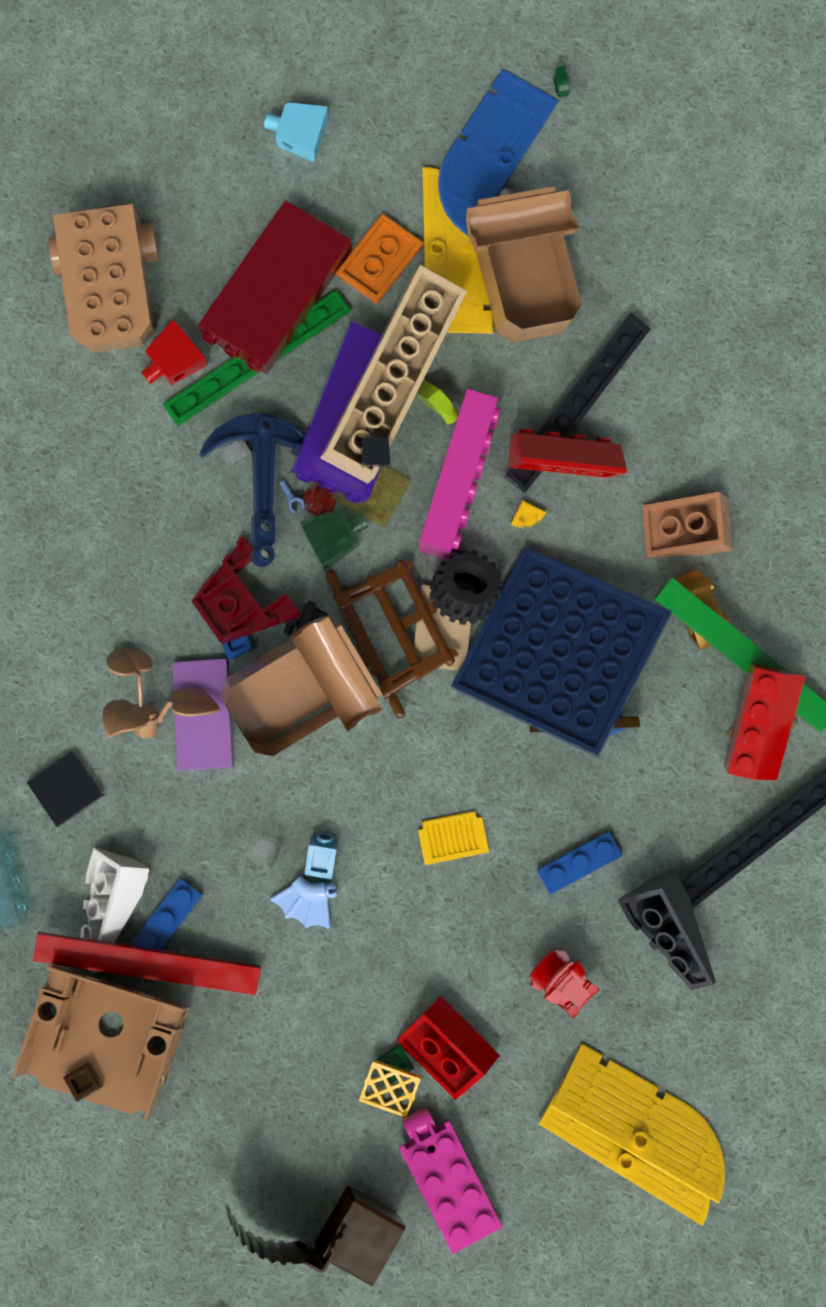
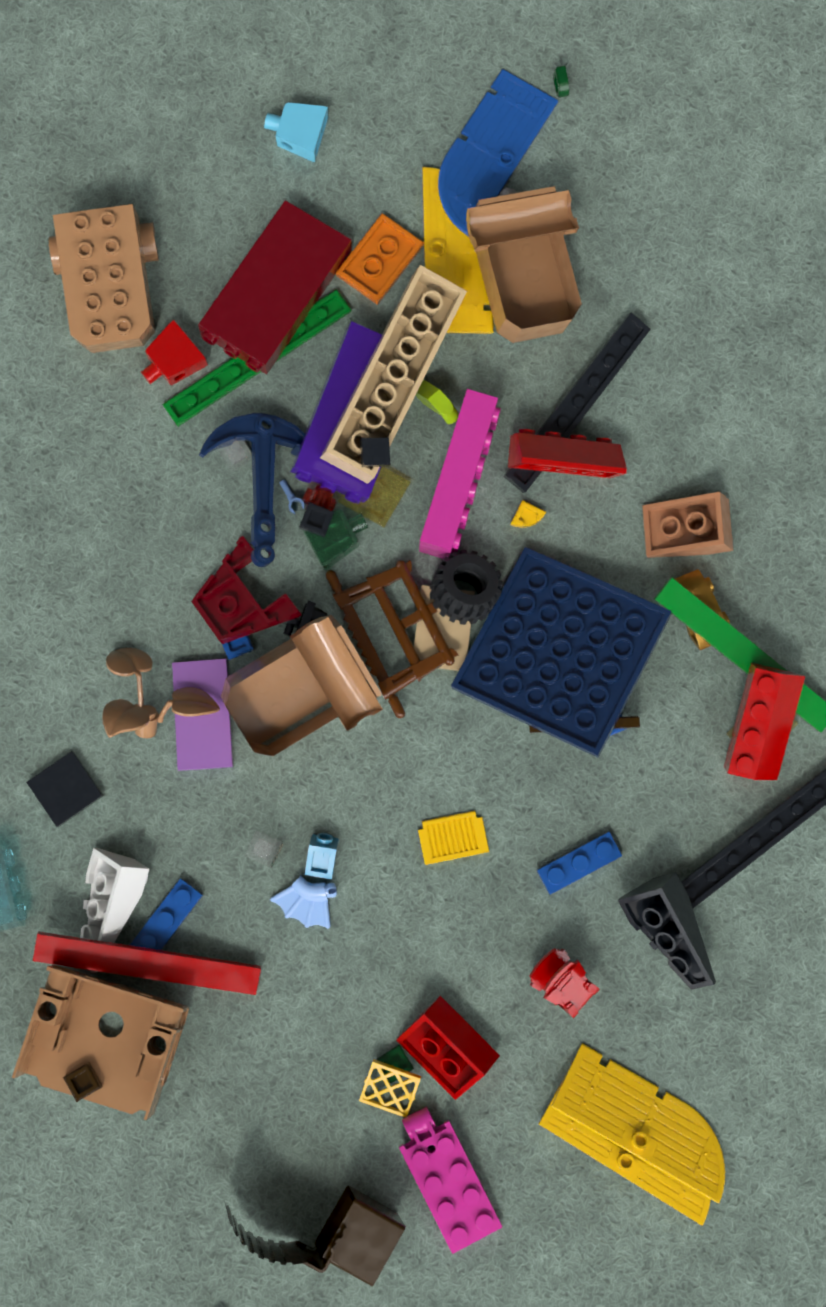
none -> black tile [299,502,335,538]

